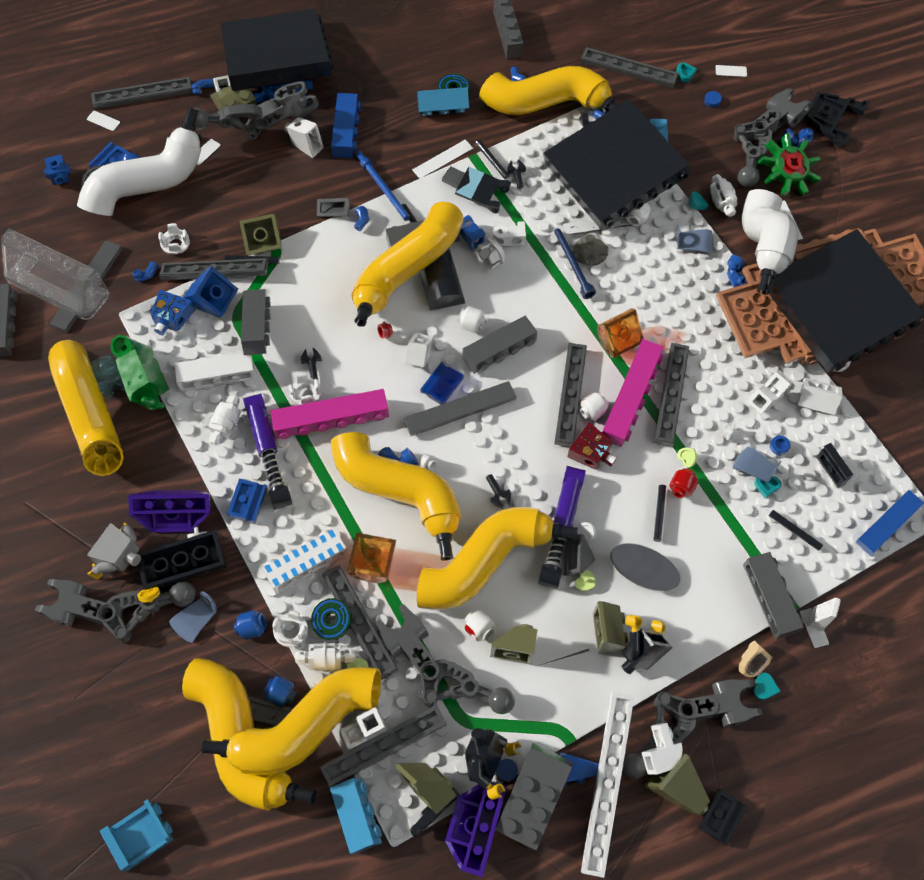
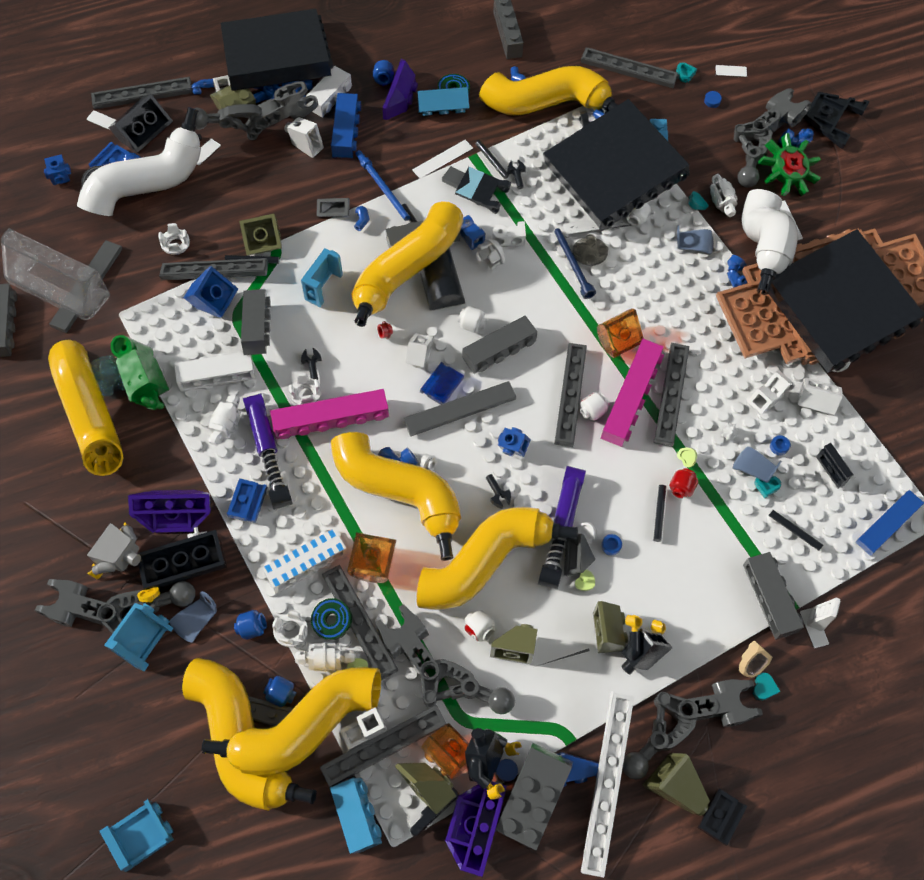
blue arm [133,262,159,282] -> none
blue torso [151,290,195,336] -> none
dark red torso [567,422,617,469] -> none
black shield [610,543,680,591] -> none
white brick [641,723,682,774] -> none
none -> dark azure panel [104,603,173,671]
none -> black slope [108,93,173,153]
none -> dark azure panel [301,248,343,307]
none -> white brick [306,66,352,118]
none -> blue head [373,60,394,85]
none -> dark purple wedge [383,59,418,120]
none -> clear orange brick [421,723,469,780]
none -> blue brick [498,427,531,457]
none -> blue tile [601,534,622,555]

